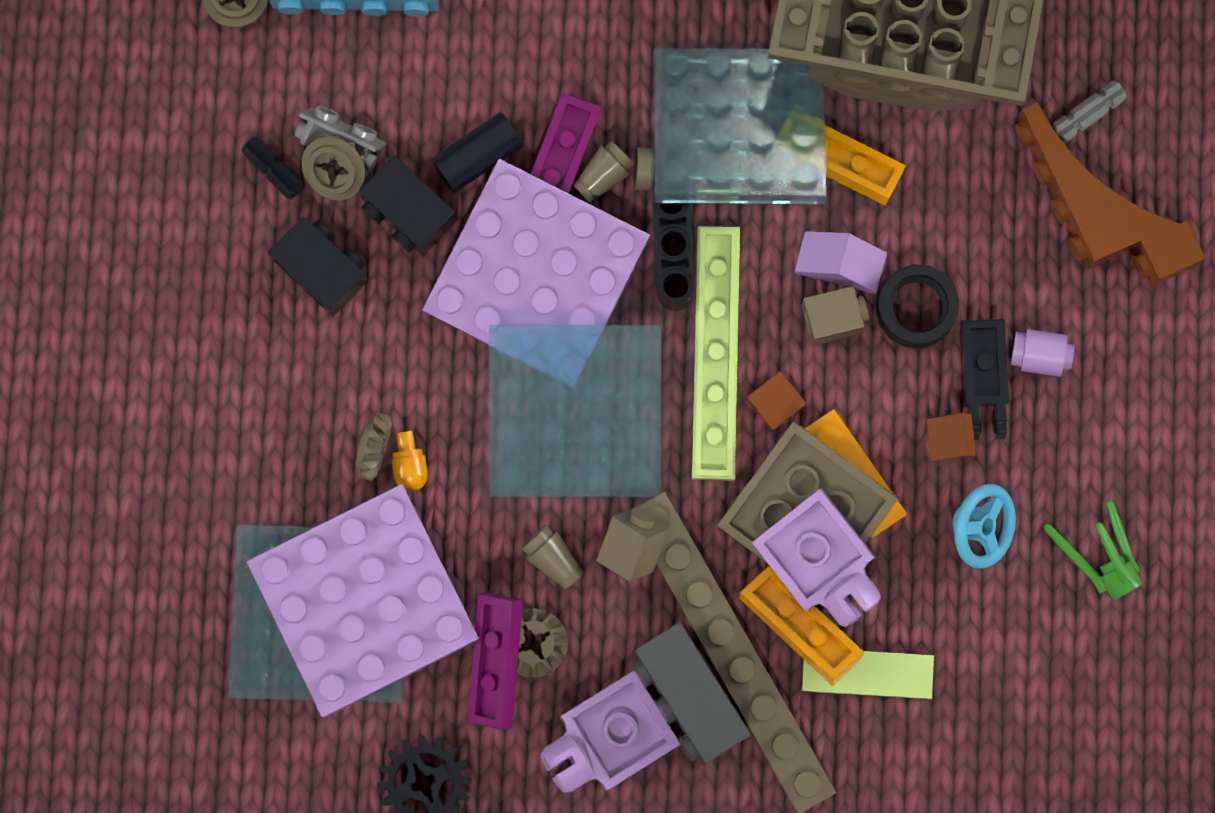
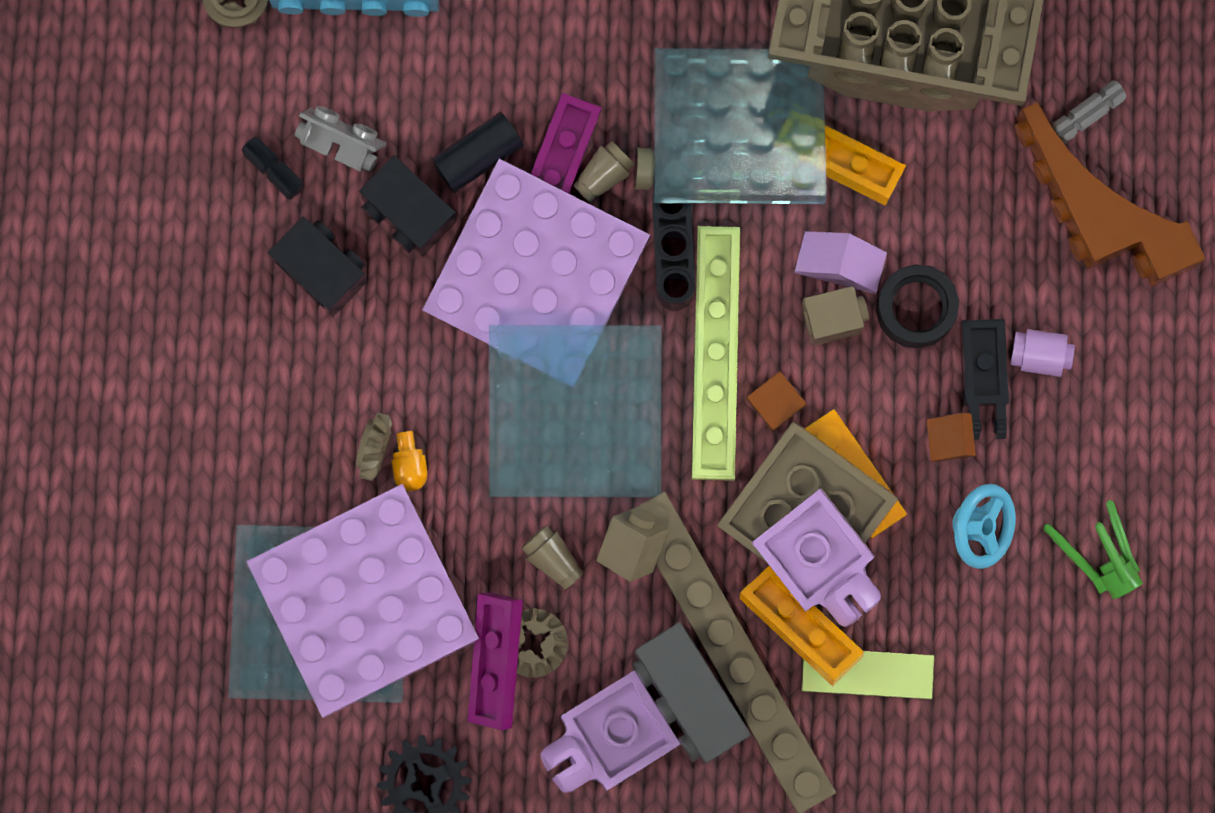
dark tan gear [302,134,368,200] -> none

